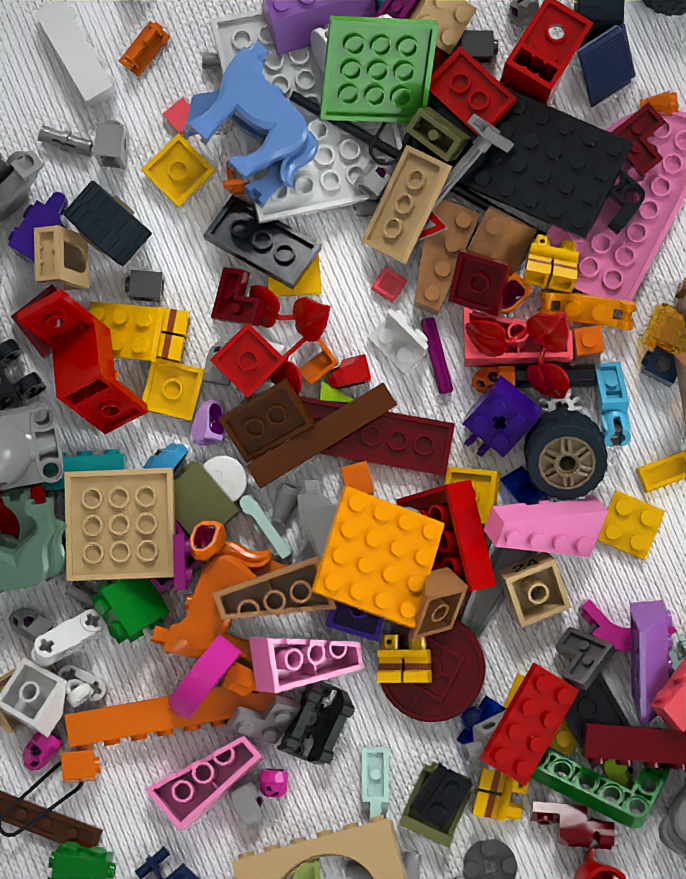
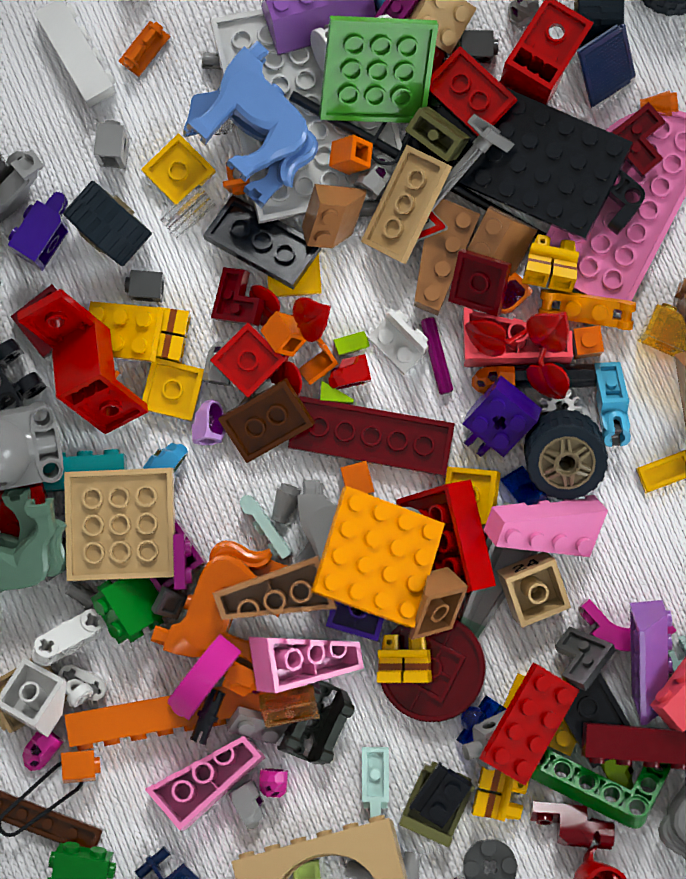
light grey rock [8,607,55,643] -> none
tan panel [34,225,89,291] -> none
light grey pin [38,125,93,157] -> none
coral tile [162,97,190,135] -> none
olive panel [174,461,243,536] -> none
orange rock [190,521,227,562] -> none
white head [203,456,248,502] -> none
reddish brown tile [246,382,397,489] -> none
coral tile [371,266,407,303] -> none
yellow plate [597,490,665,560] -> none
dark blue brick [640,346,677,387] -> none
none -> dark grey tile [151,586,188,620]
none -> clear tile [160,184,216,240]
none -> black pin [190,689,226,745]
none -> clear orange slope [259,685,320,728]
none -> orange brick [260,311,306,357]
none -> medium nougat slope [302,184,367,249]
none -> orange brick [329,134,373,175]
none -> lime piece [333,331,370,358]

